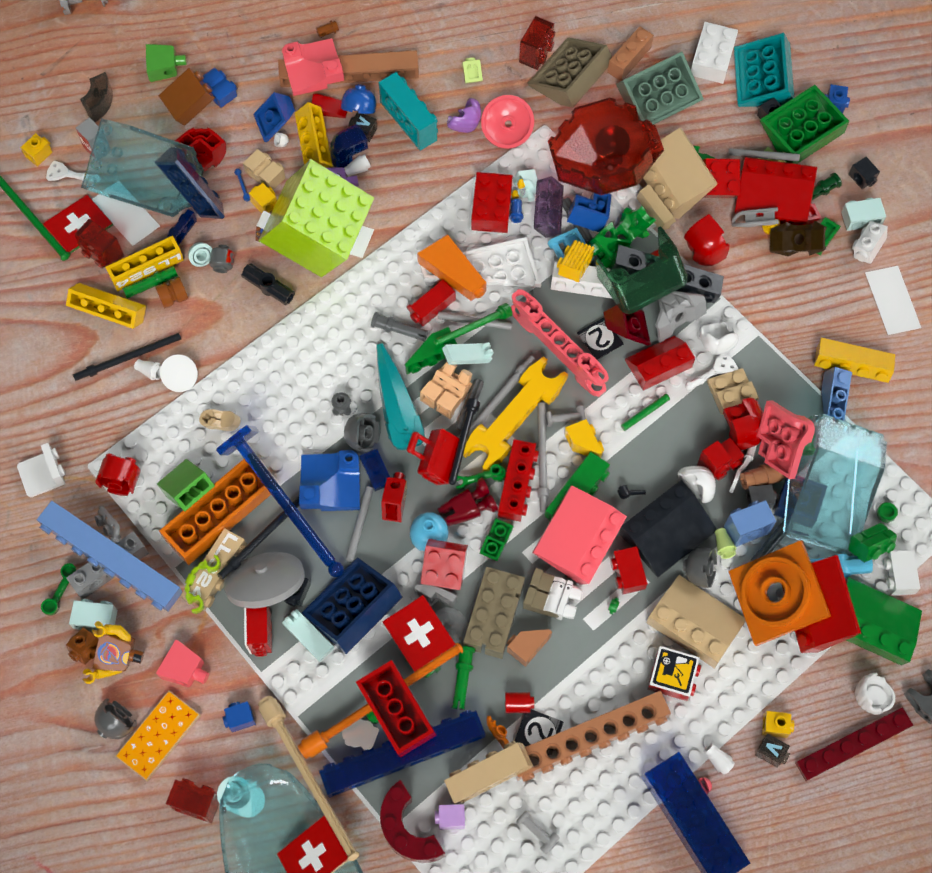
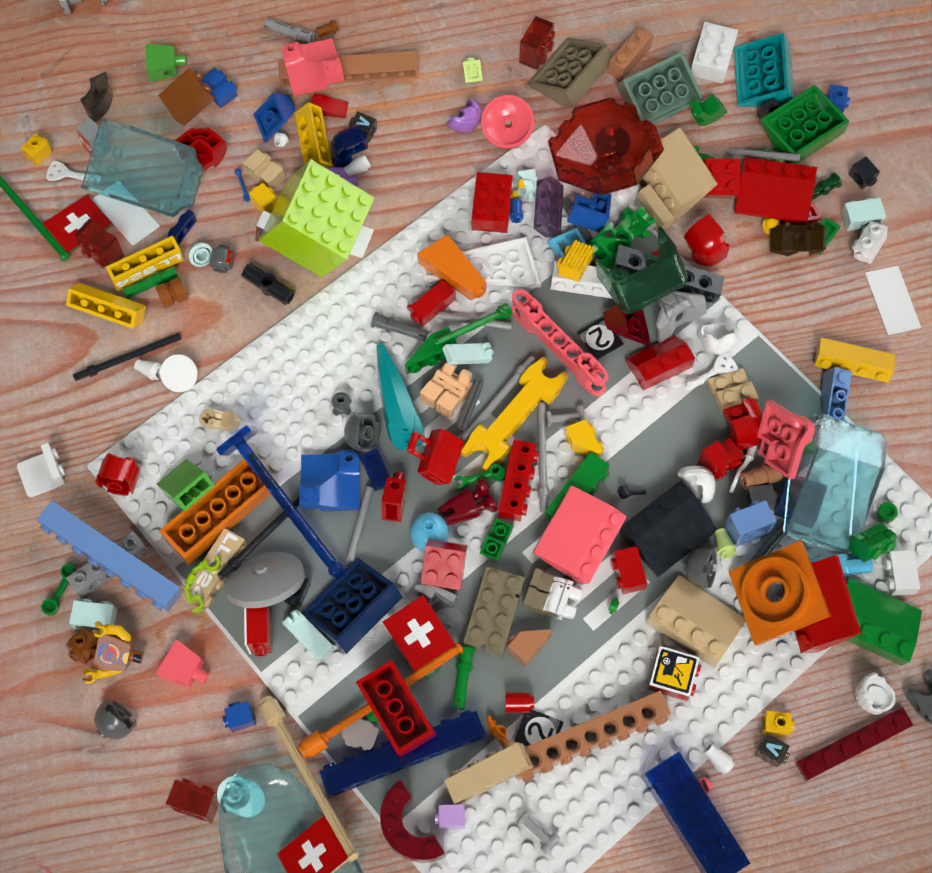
light grey piece [95,506,121,543] -> none
light orange tile [115,690,201,782] -> none
dark blue slope [154,147,225,219] -> none
blue cylinder [341,84,376,114] -> none
teal brick [379,72,438,151] -> none
black piece [448,398,480,485] -> none
green bar [621,394,670,431] -> none
light grey piece [732,207,779,227] -> none
none -> light grey pin [264,17,316,44]
none -> green brick [690,94,728,126]

